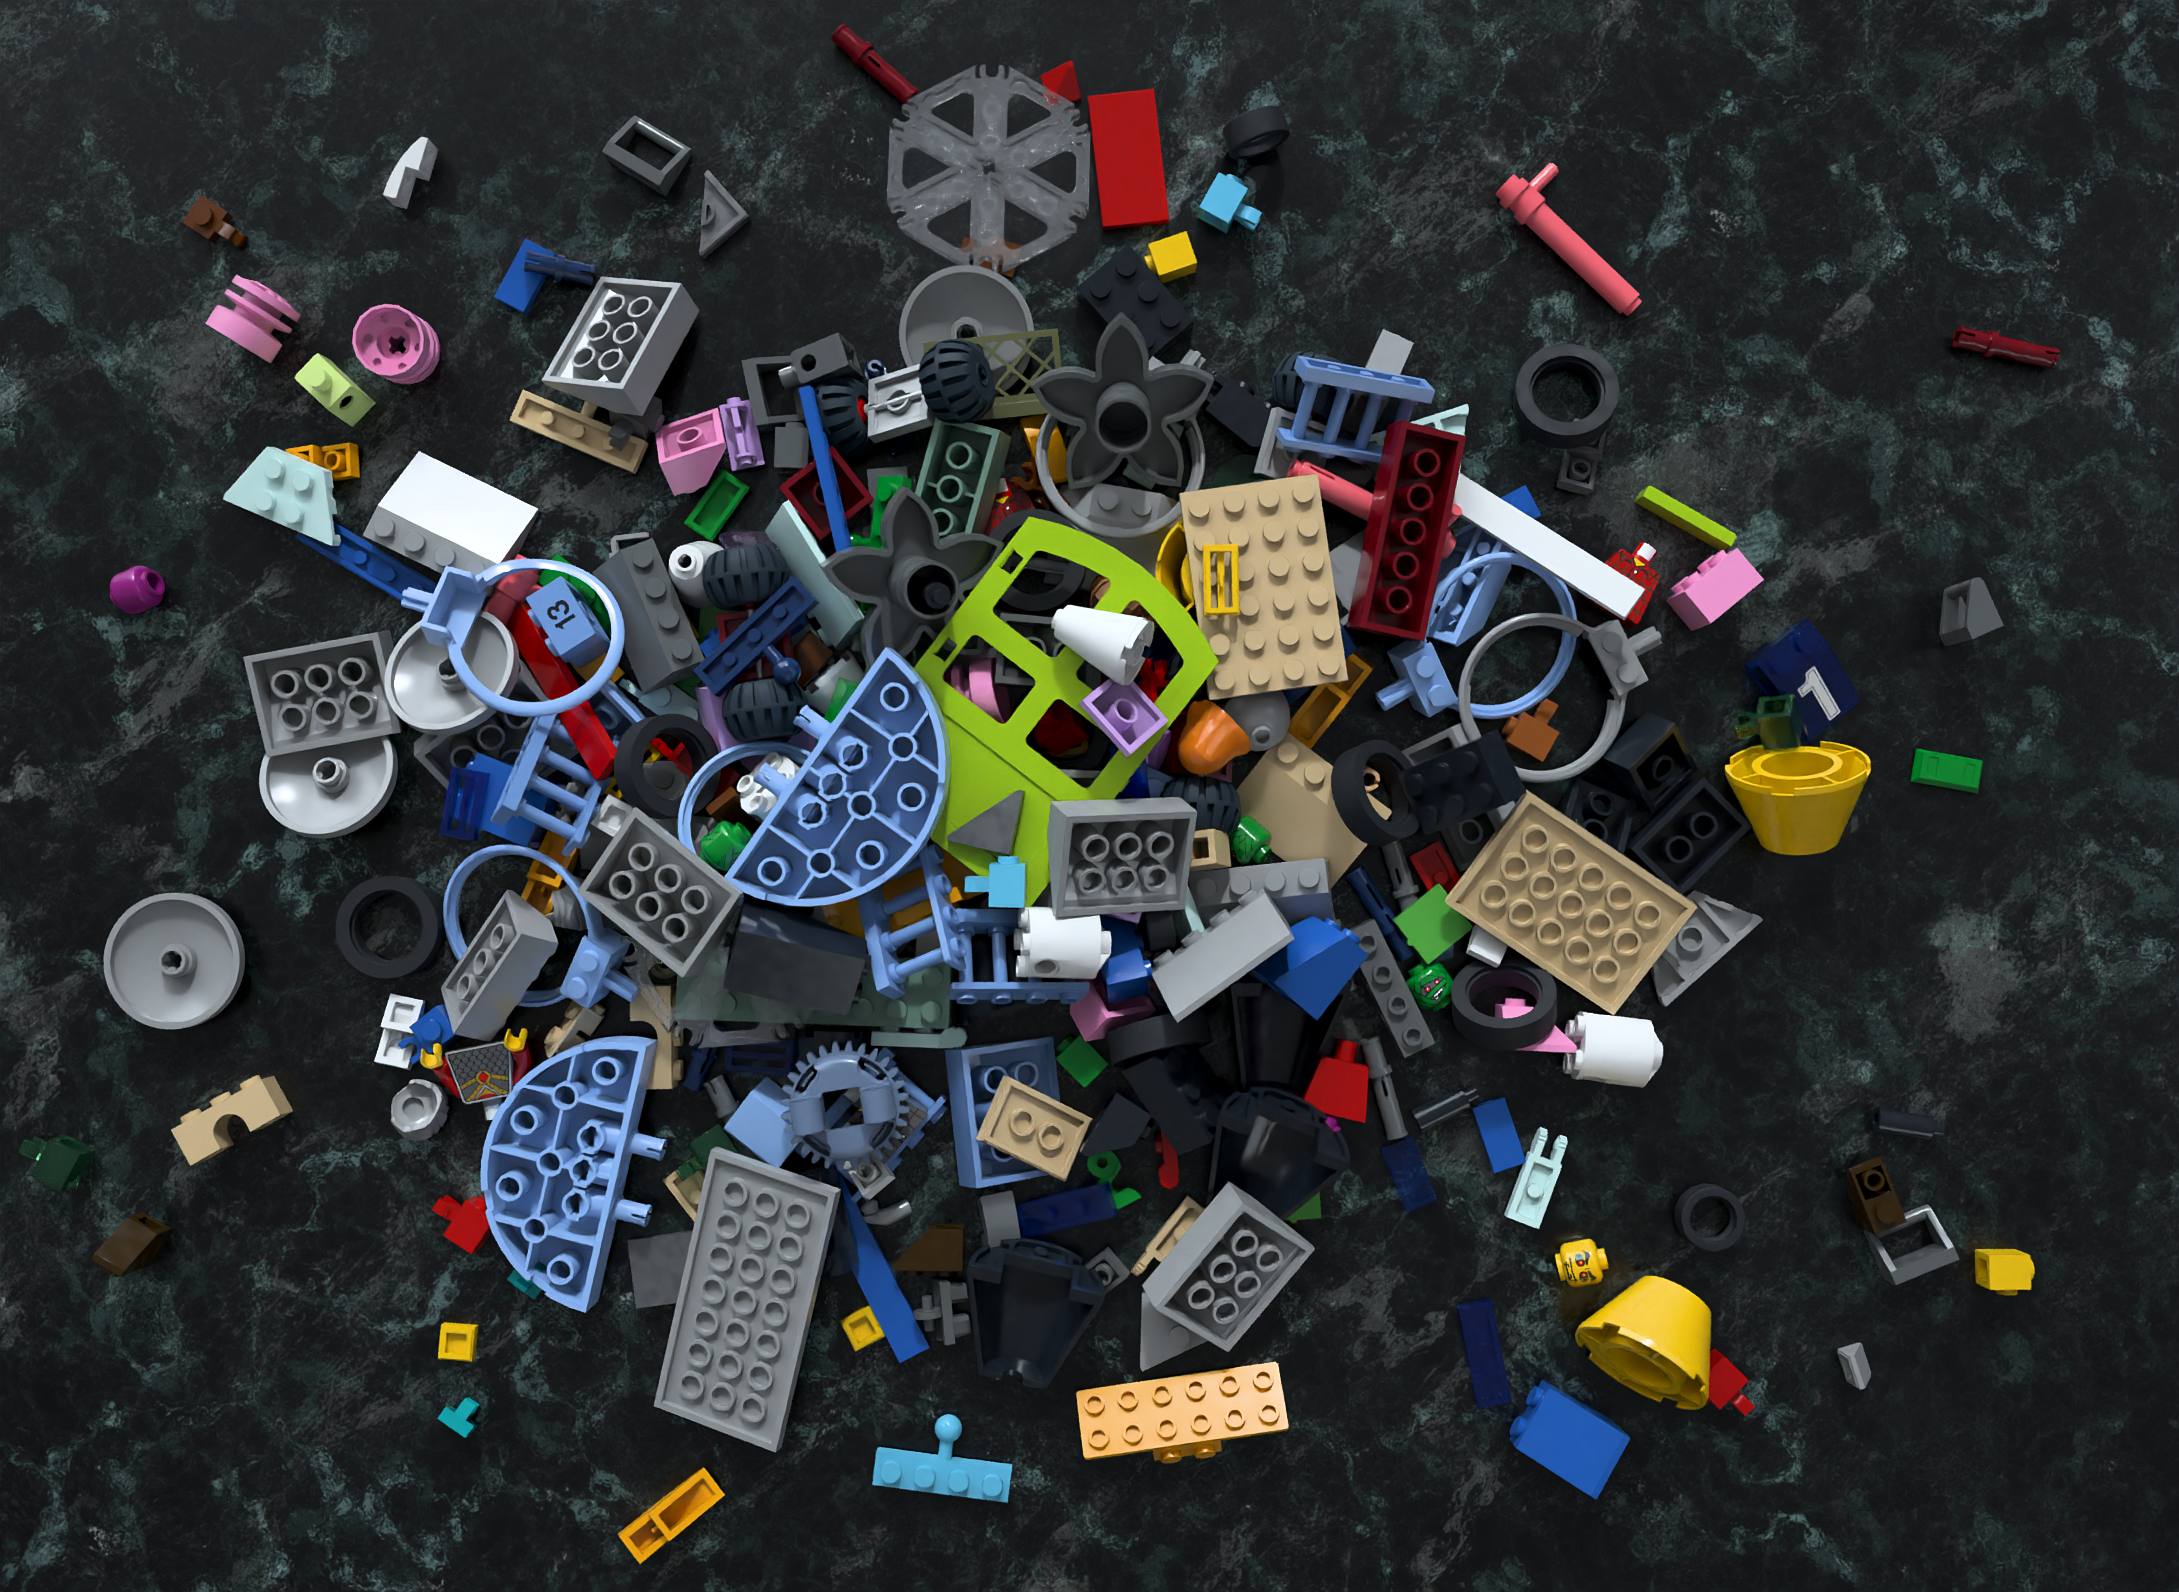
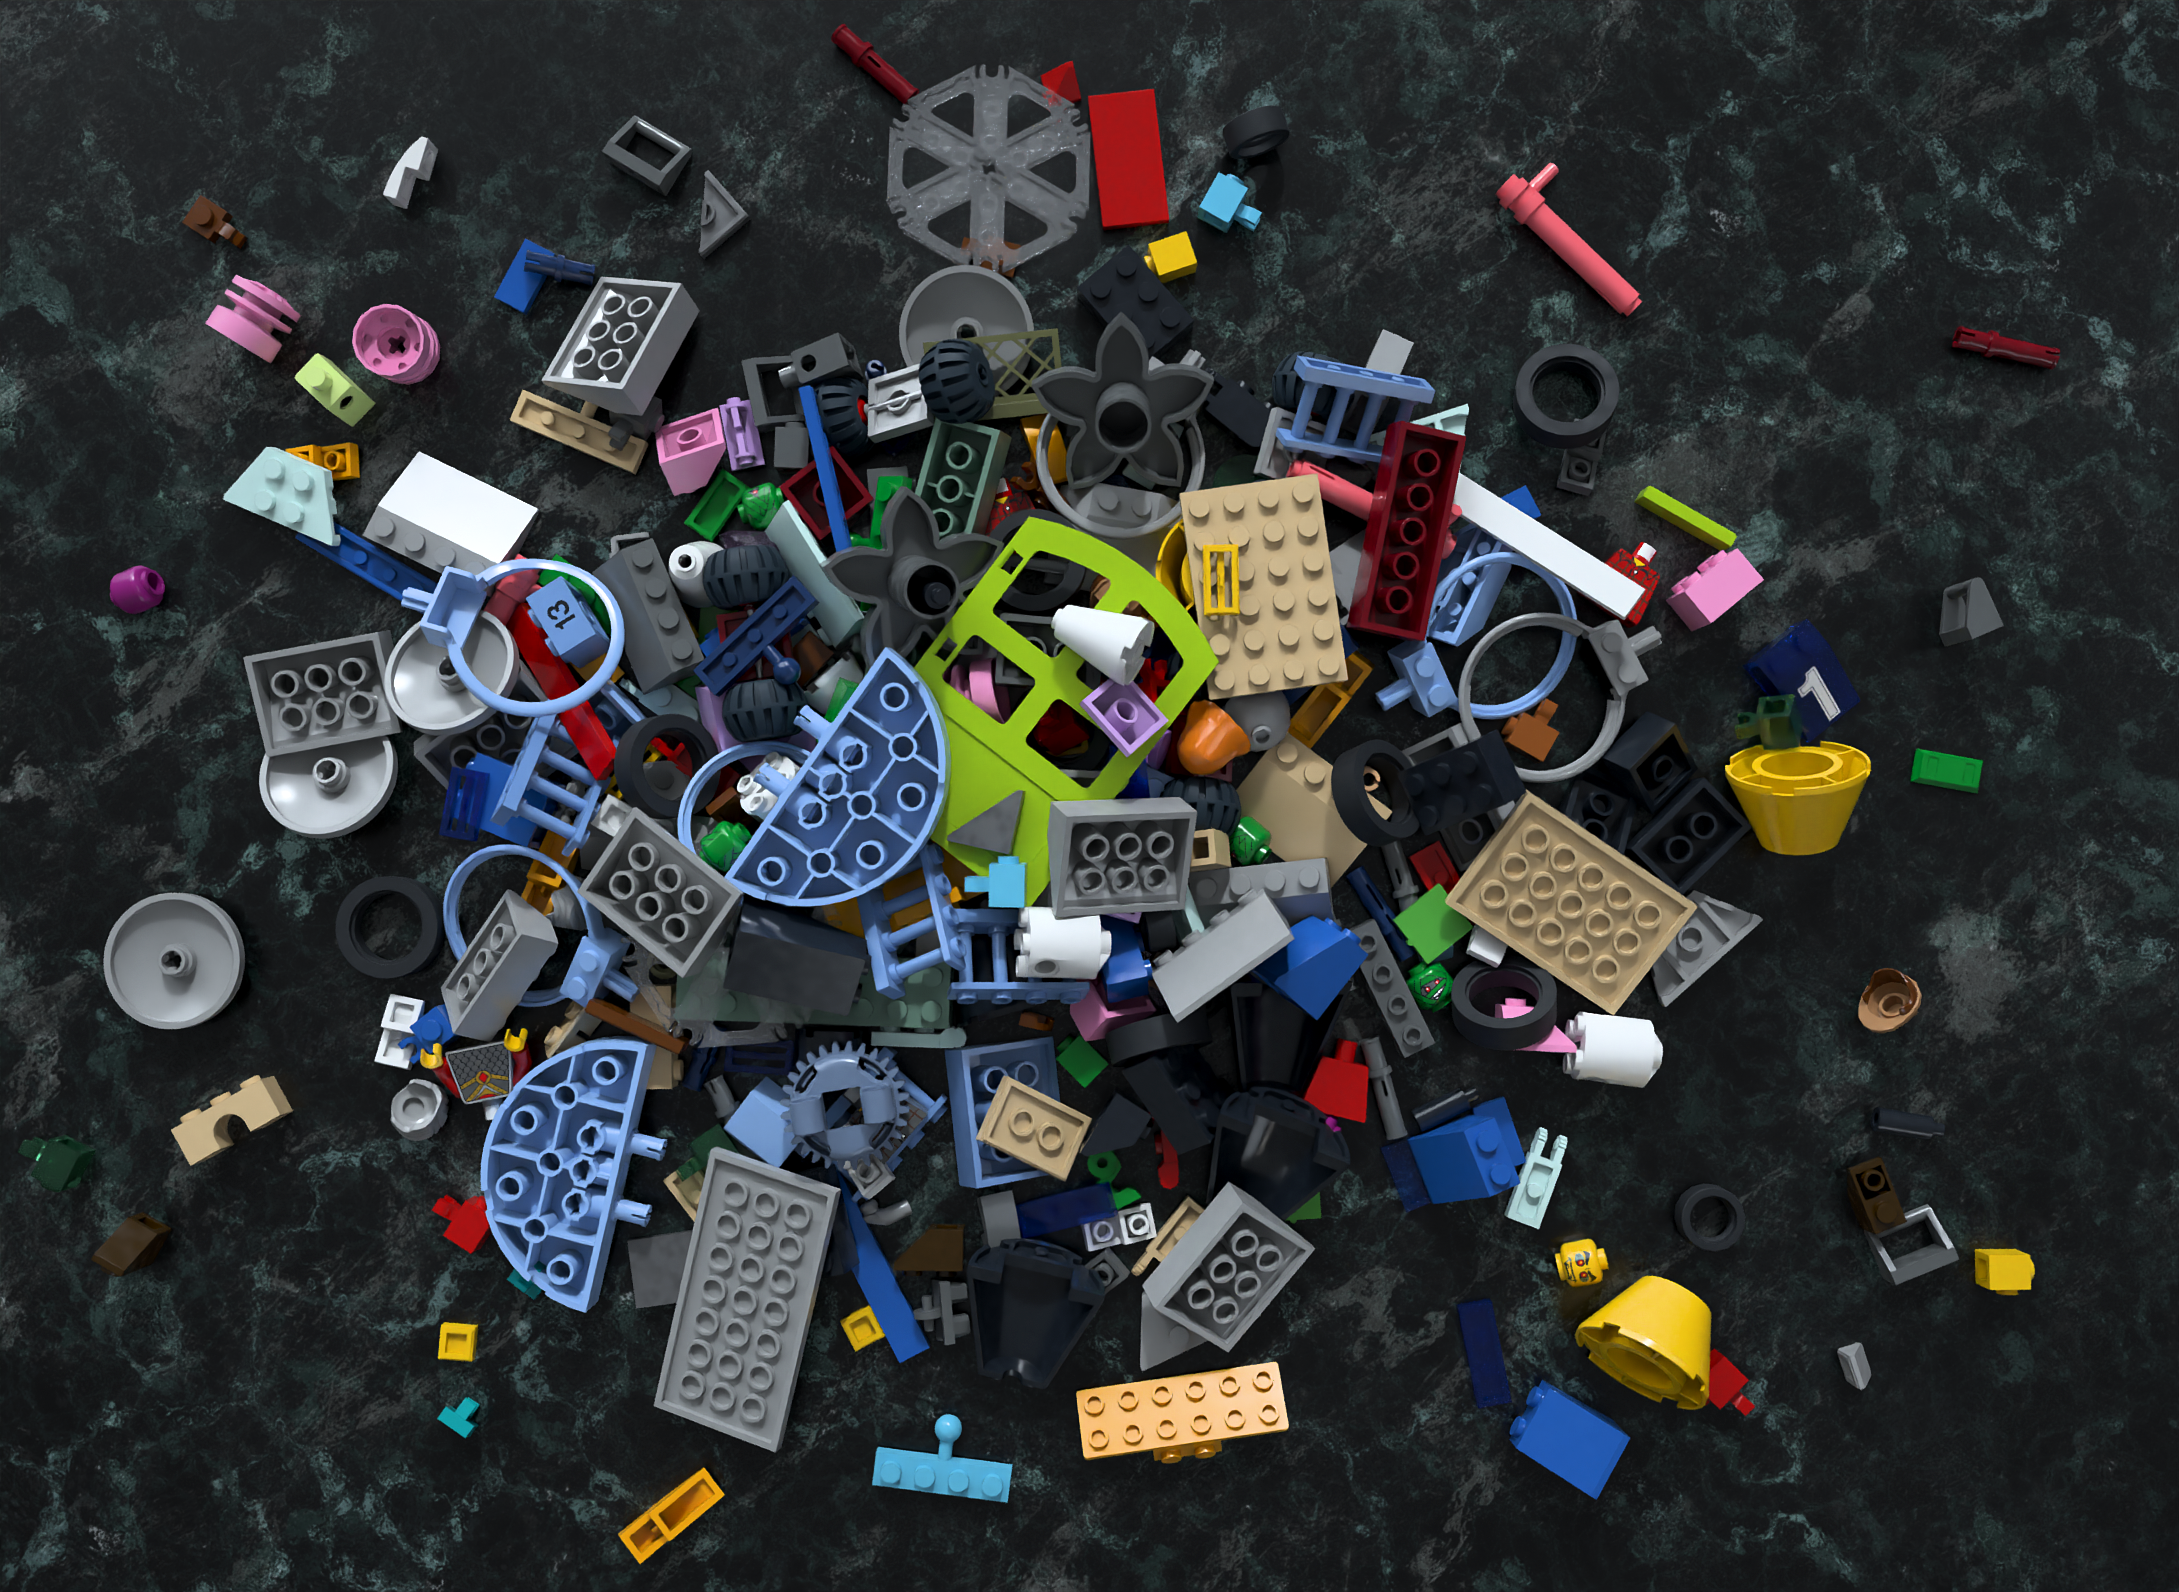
none -> reddish brown tile [585,997,691,1054]
none -> green head [737,483,787,531]
none -> dark orange tile [1019,1010,1055,1031]
none -> white slope [1079,1203,1157,1252]
none -> blue slope [1407,1114,1521,1204]
none -> medium nougat piece [1858,968,1922,1033]

